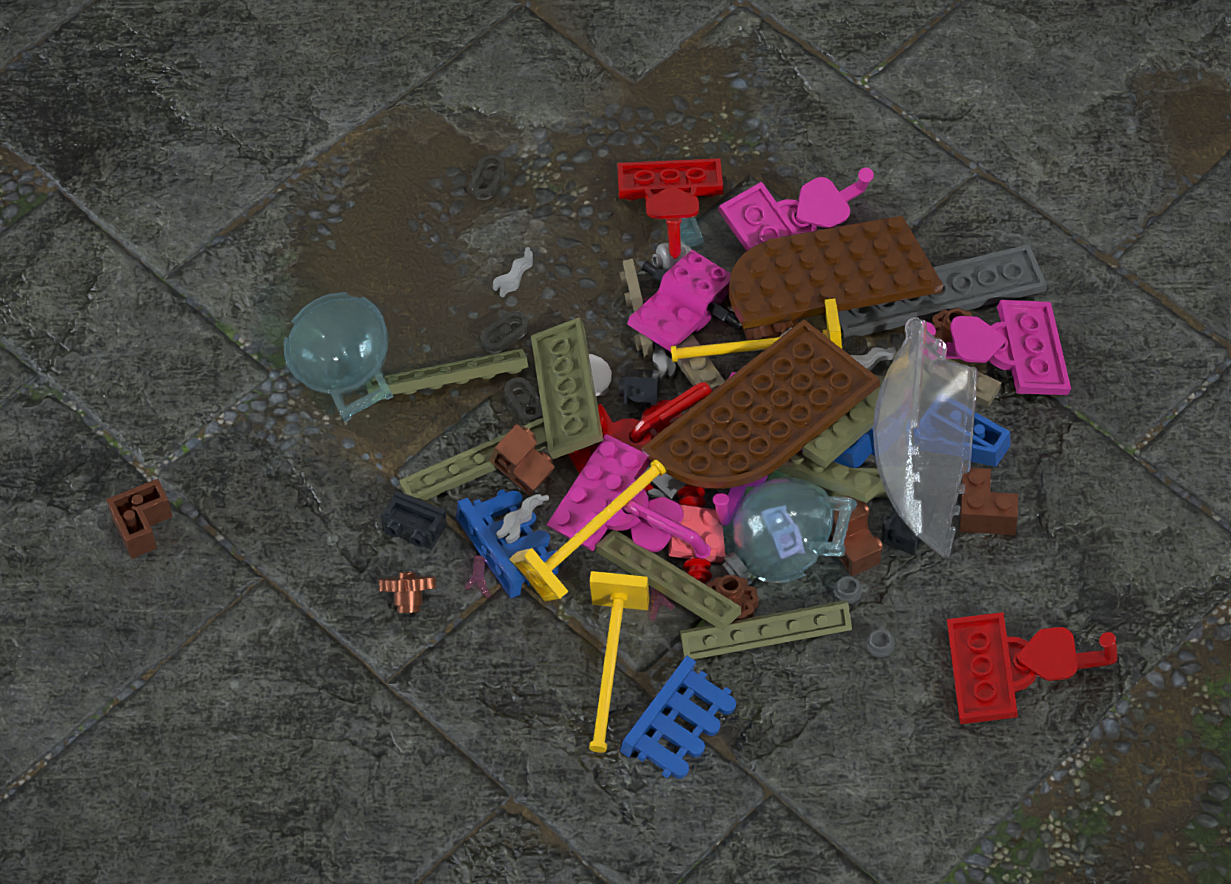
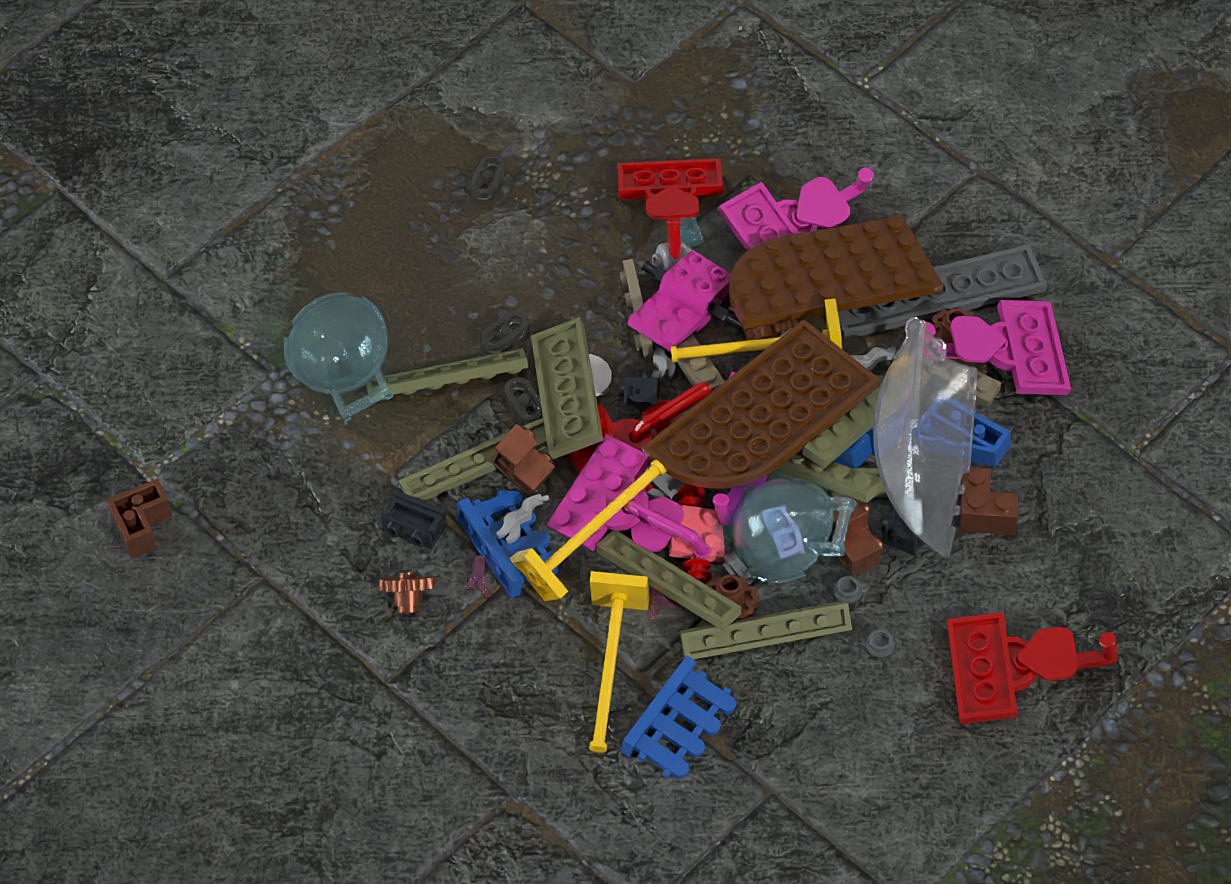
light grey hair [493,247,533,297] -> none

